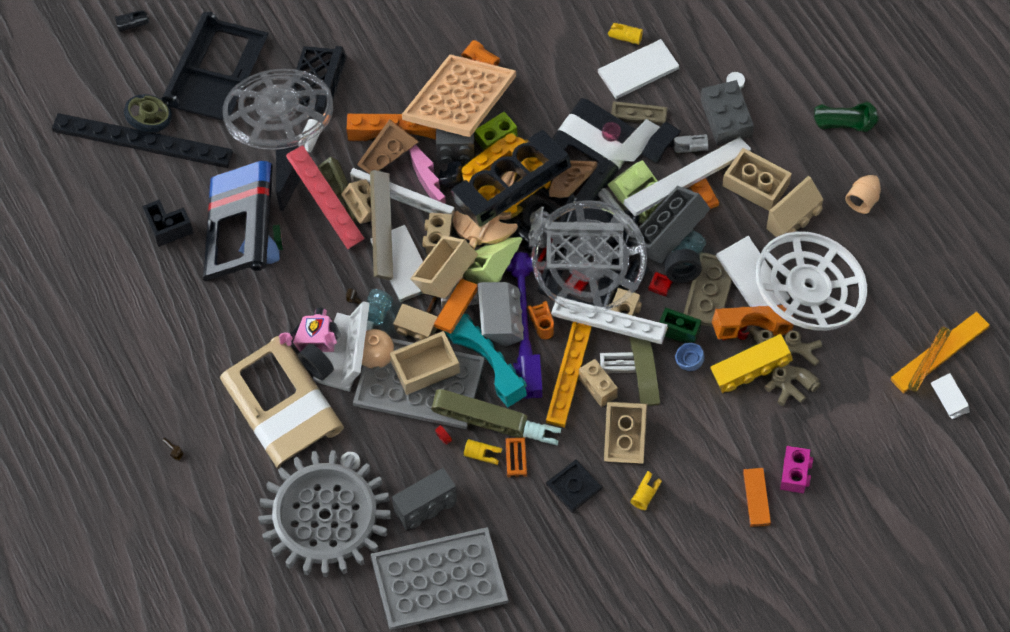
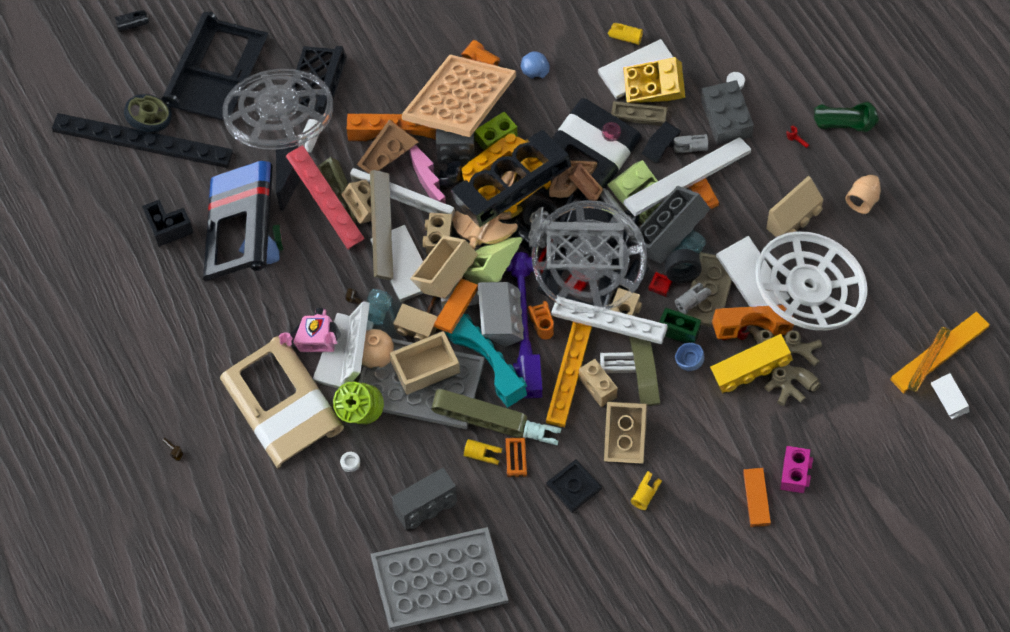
light grey gear [258,450,391,577] -> none
black tyre [298,344,334,381] -> none
red tile [435,425,452,445] -> none
white sticker [608,119,660,161] -> none
tan brick [723,148,792,211] -> none
none -> lime wheel [333,382,384,424]
none -> medium blue hair [520,51,550,79]
none -> nougat tile [568,163,604,203]
none -> yellow slope [623,57,686,103]
none -> light grey hinge [675,283,712,314]
none -> red hand [786,126,809,148]

